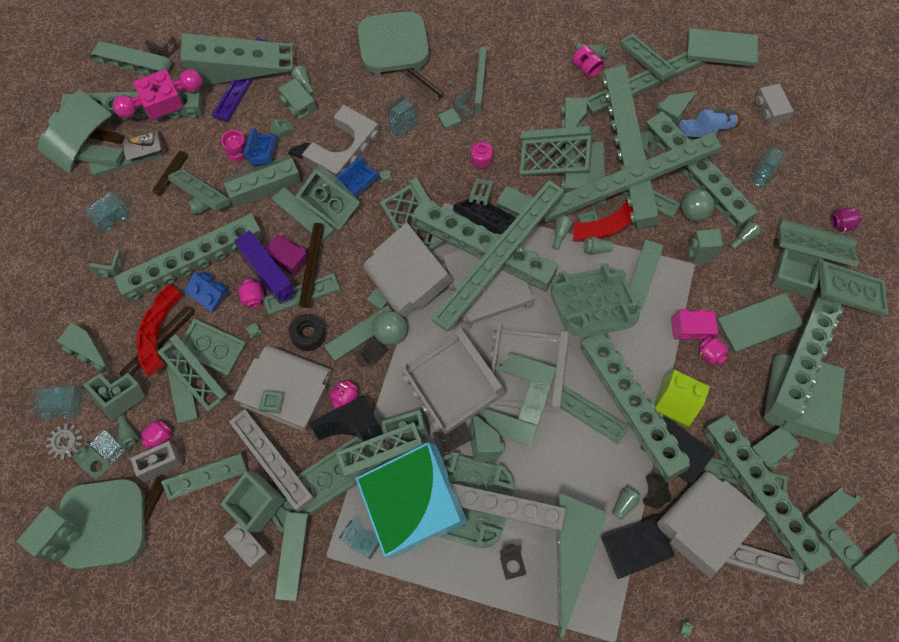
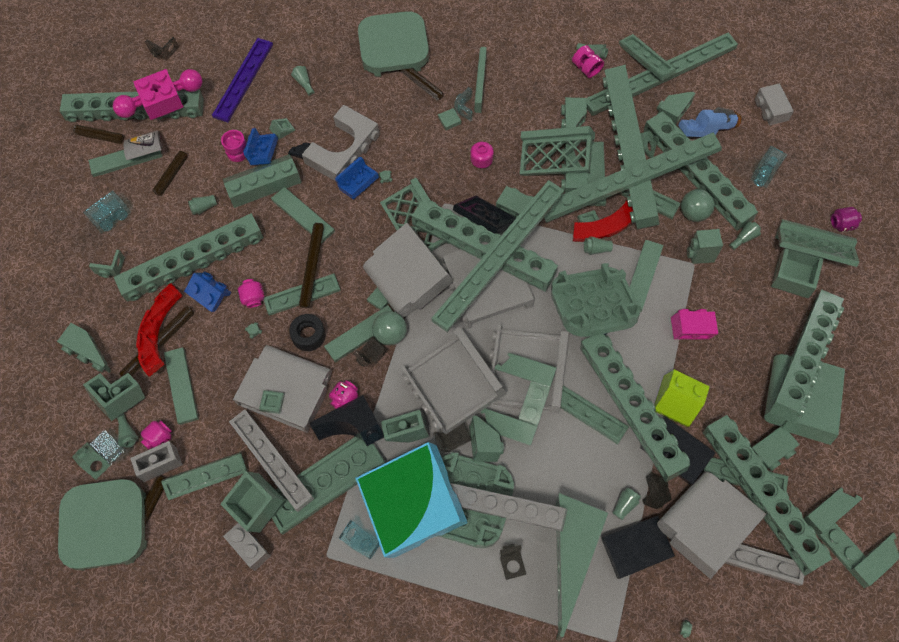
sand green piece [16,506,83,564] -> none
clear light blue brick [33,386,82,420] -> none
sand green panel [38,90,111,173] -> none
light grey gear [46,424,83,459] -> none
sand green tile [75,144,125,166] -> none
sand green beam [90,41,173,75] -> none
sand green fence [157,334,227,412] -> none
sand green tile [168,169,230,211] -> none
sand green tile [175,319,246,377] -> none
sand green piece [180,33,293,86] -> none
dark purple slope [234,230,295,304] -> none
magenta brick [265,234,308,276] -> none
sand green tile [275,512,308,601] -> none
sand green brick [278,78,317,120] -> none
sand green slope [295,164,360,230] -> none
sand green fence [336,422,423,477] -> none
clear light blue brick [387,96,417,138] -> none
sand green tile [469,178,494,205] -> none
sand green cone [552,215,573,250] -> none
sand green tile [687,28,758,66] -> none
dark pink head [699,337,729,366] -> none
sand green tile [716,292,805,354] -> none
sand green tile [819,261,888,317] -> none

